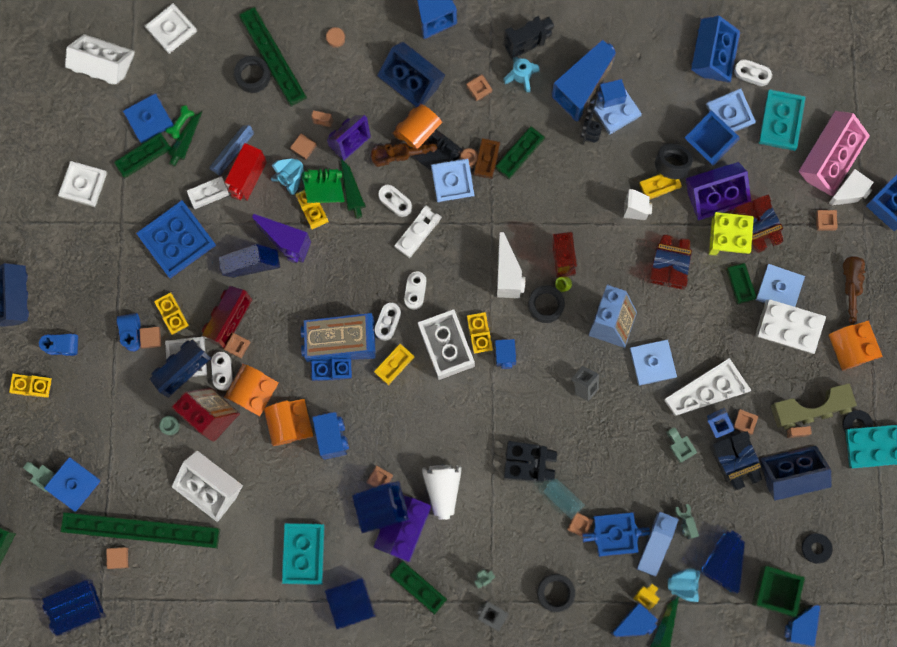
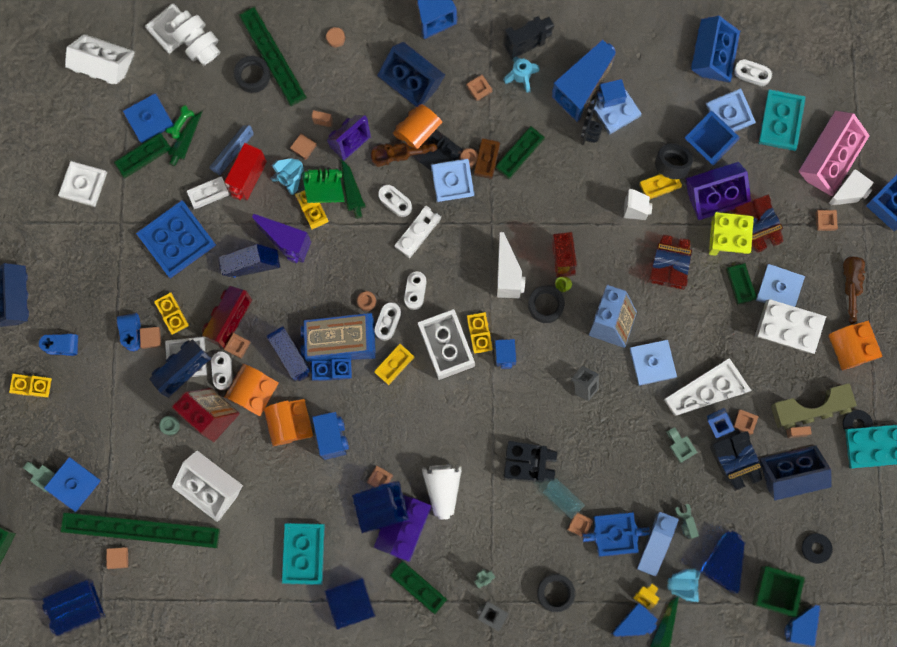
none -> white piece [170,10,220,66]
none -> clear blue slope [267,326,311,382]
none -> nougat tile [357,291,376,311]

